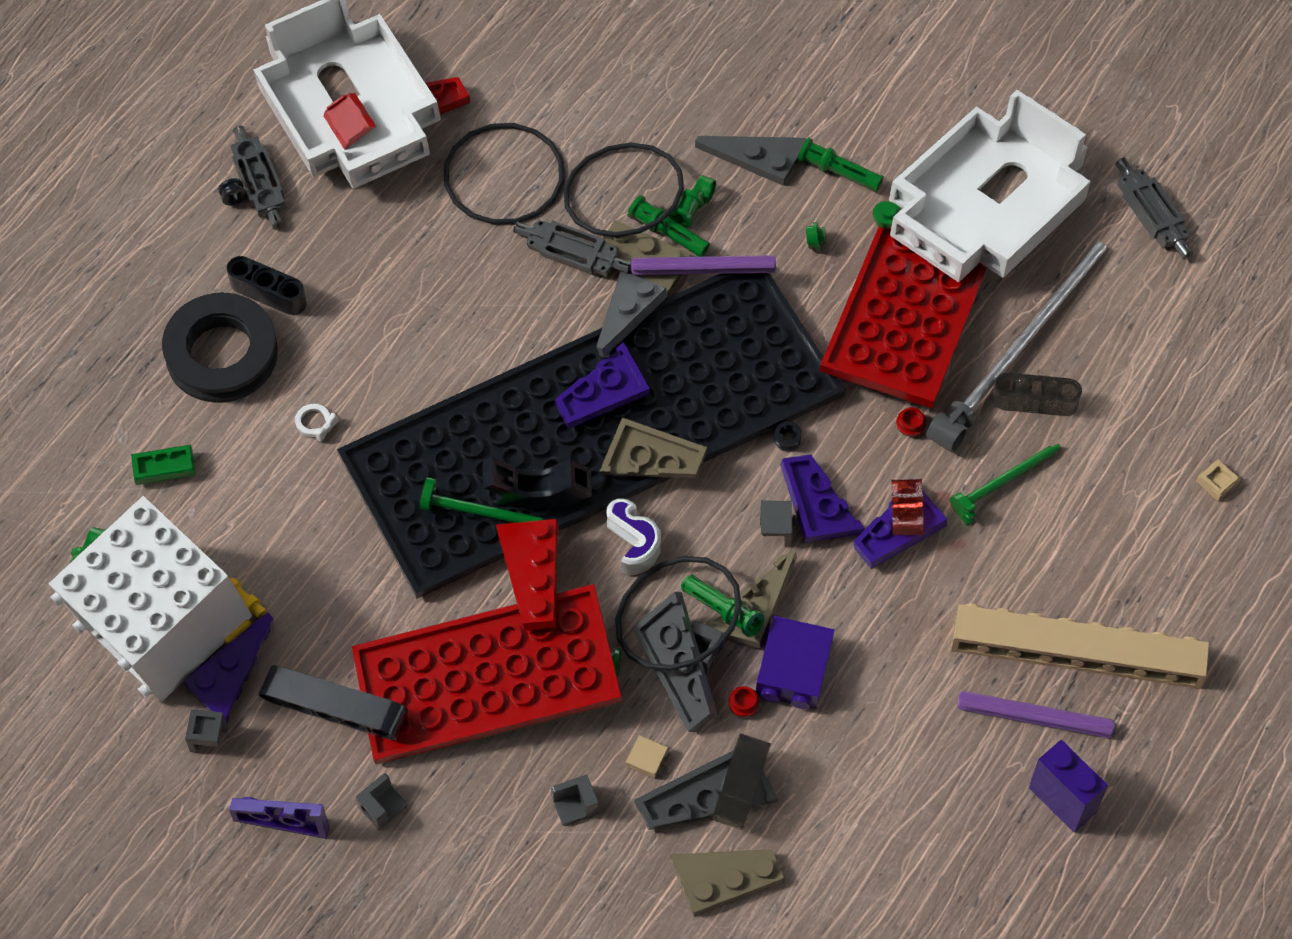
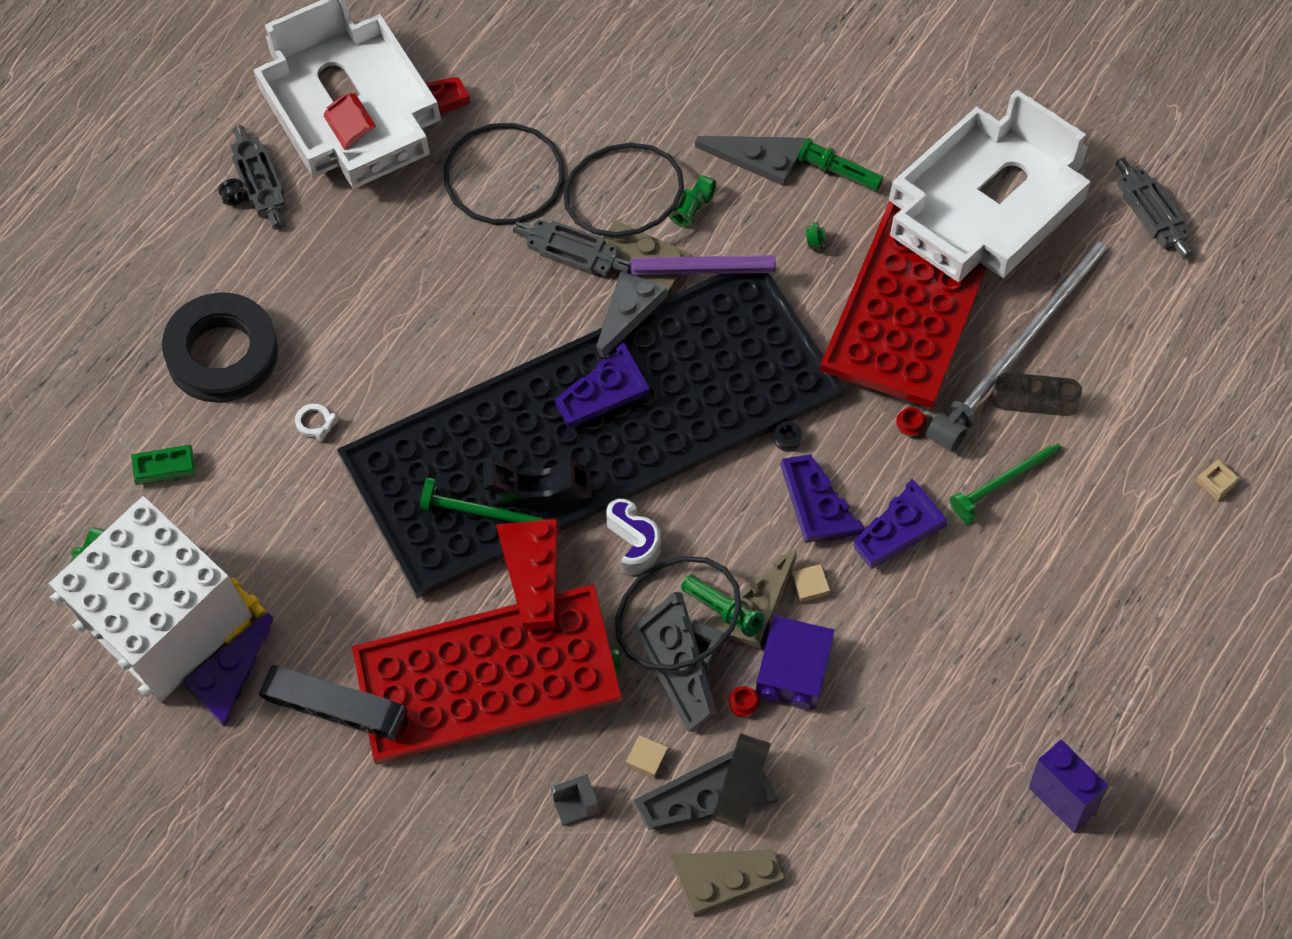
dark grey panel [185,709,227,753] -> none
black beam [226,256,307,315] -> none
dark purple wing [229,797,330,839] -> none
dark grey panel [356,773,407,830] -> none
dark tan wing [600,418,707,478] -> none
green pin [627,195,710,257] -> none
dark grey panel [760,500,792,546] -> none
green plate [872,201,901,229] -> none
clear red slope [891,479,924,535] -> none
tan brick [951,603,1209,689] -> none
medium lavender axle [958,691,1115,738] -> none
none -> tan tile [791,564,830,603]

